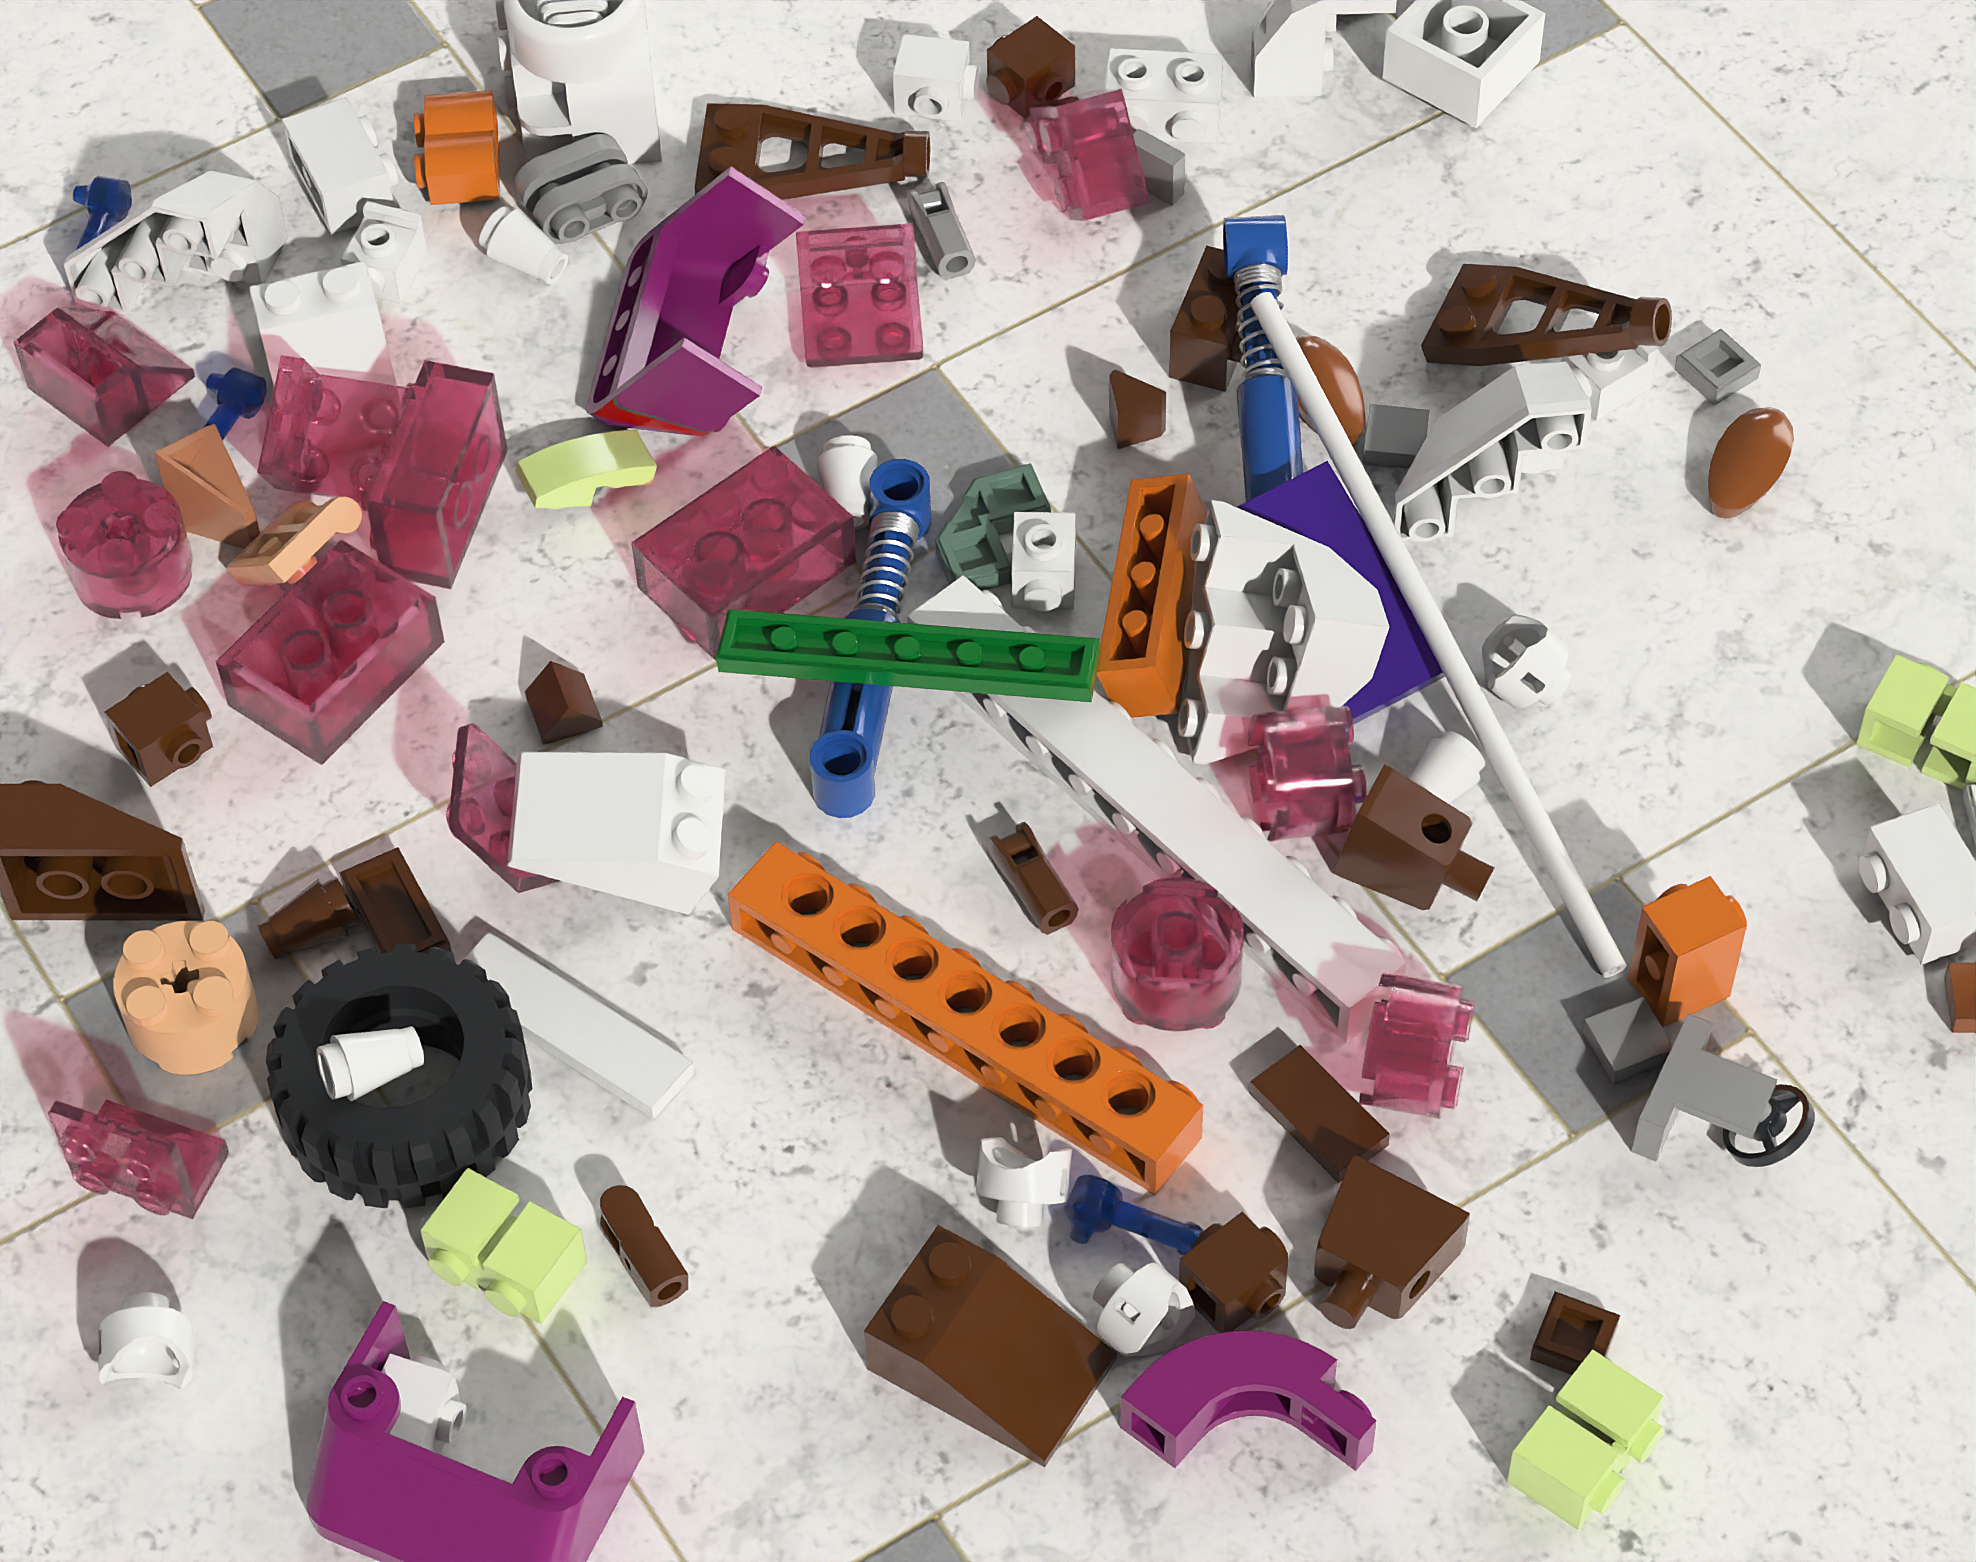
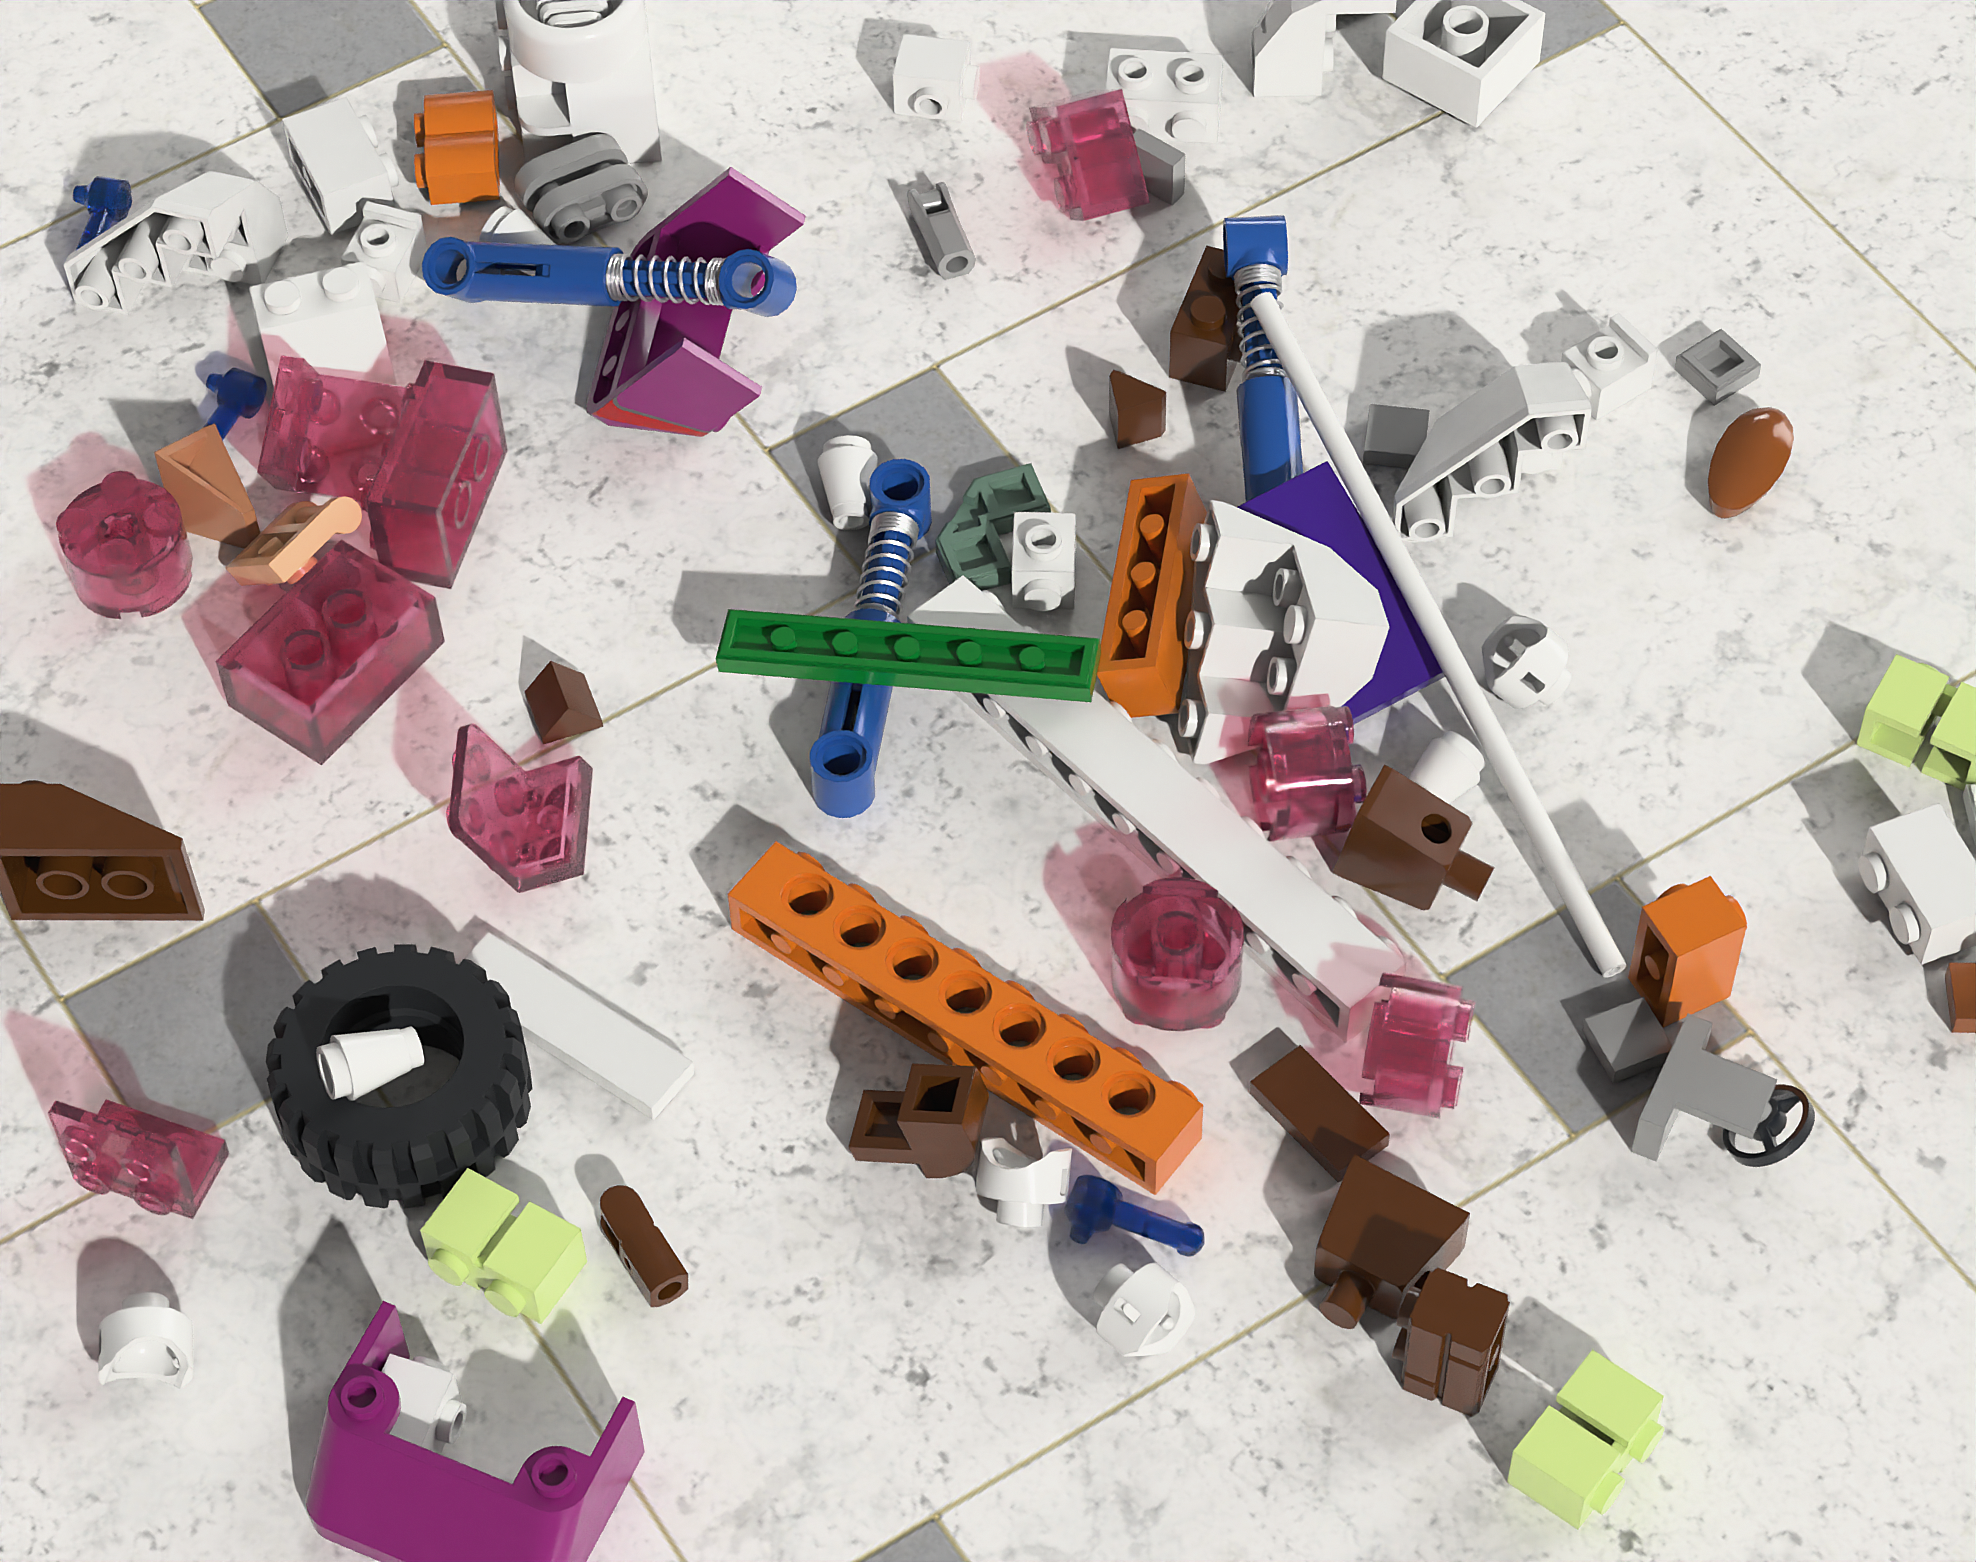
clear pink slope [13,307,195,447] -> none
reddish brown brick [104,672,213,787] -> none
light nougat brick [113,921,259,1075] -> none
reddish brown cone [257,877,360,959] -> none
reddish brown tile [339,847,452,954] -> none
white slope [507,752,726,915] -> none
yellowish green slope [515,430,657,509] -> none
clear pink brick [631,445,857,660] -> none
reddish brown plate [694,103,931,200] -> none
clear pink bracket [796,223,924,368] -> none
reddish brown slope [864,1225,1117,1467] -> none
reddish brown brick [986,16,1075,119] -> none
reddish brown bar [986,822,1079,935] -> none
magenta arch [1120,1331,1377,1471] -> none
reddish brown brick [1179,1212,1288,1333] -> none
dark orange arm [1295,335,1365,446] -> none
reddish brown plate [1421,264,1672,366] -> none
reddish brown tile [1530,1291,1621,1375] -> none
none -> blue piece [422,237,797,317]
none -> reddish brown brick [848,1063,989,1178]
none -> reddish brown brick [1392,1267,1510,1417]

